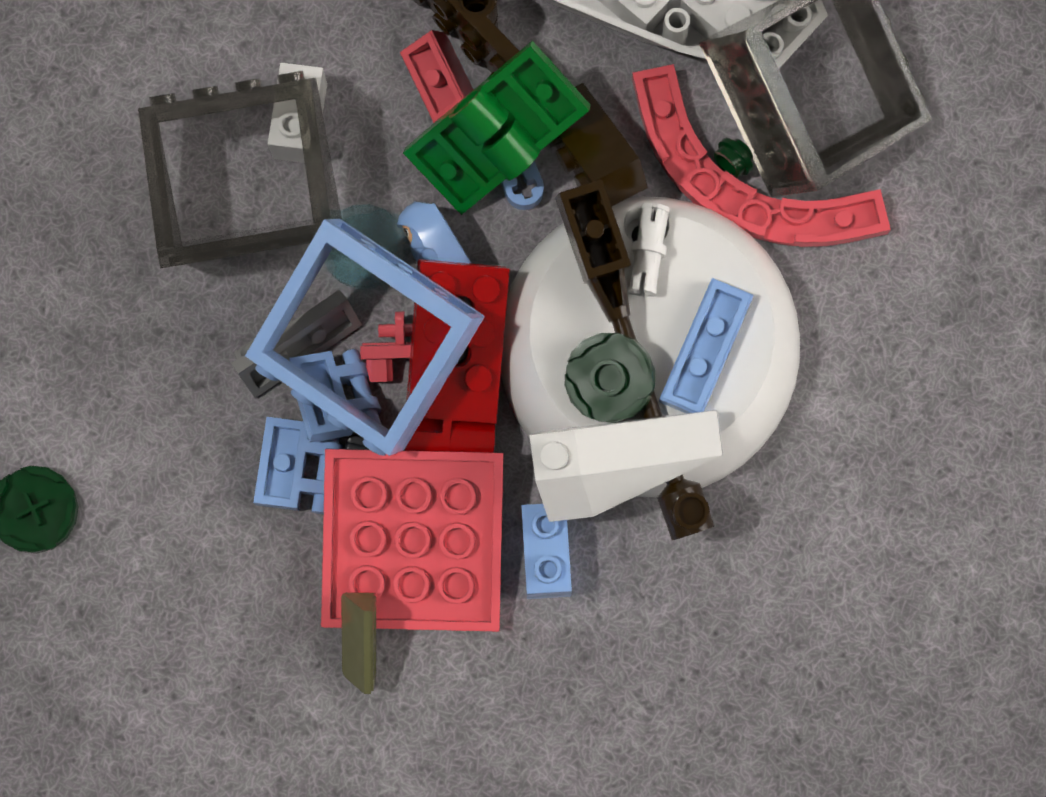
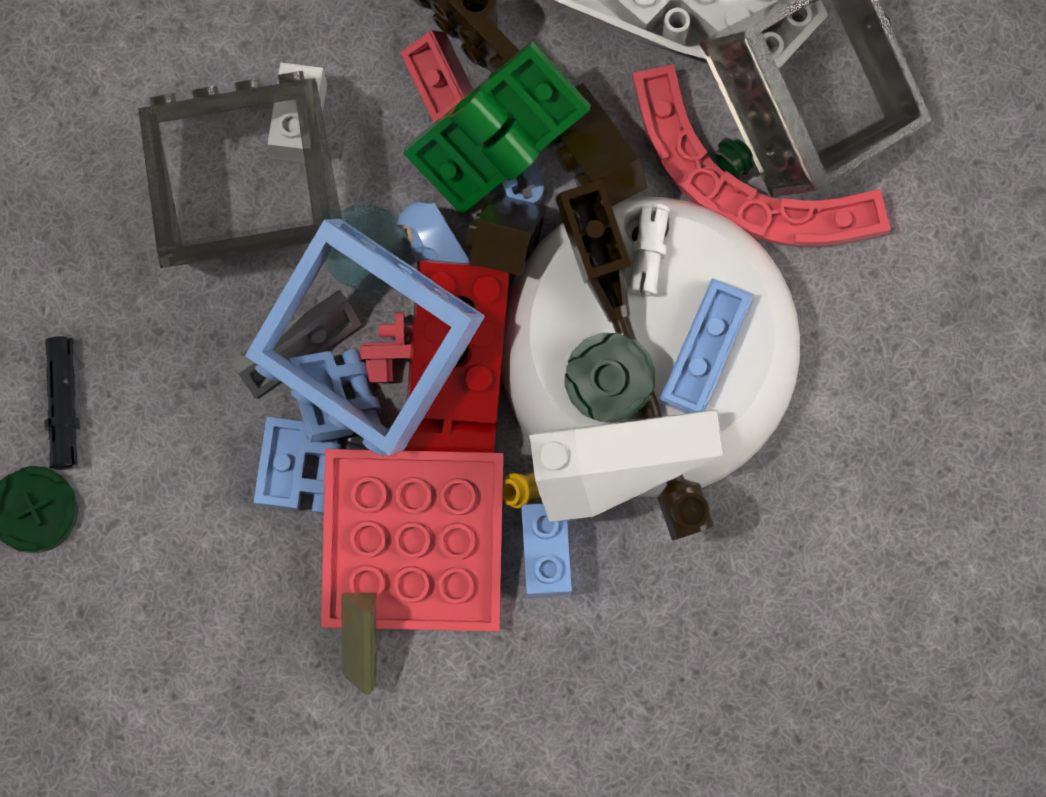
none -> black pin [44,336,80,470]
none -> dark brown brick [464,194,547,276]
none -> yellow pin [503,472,541,508]

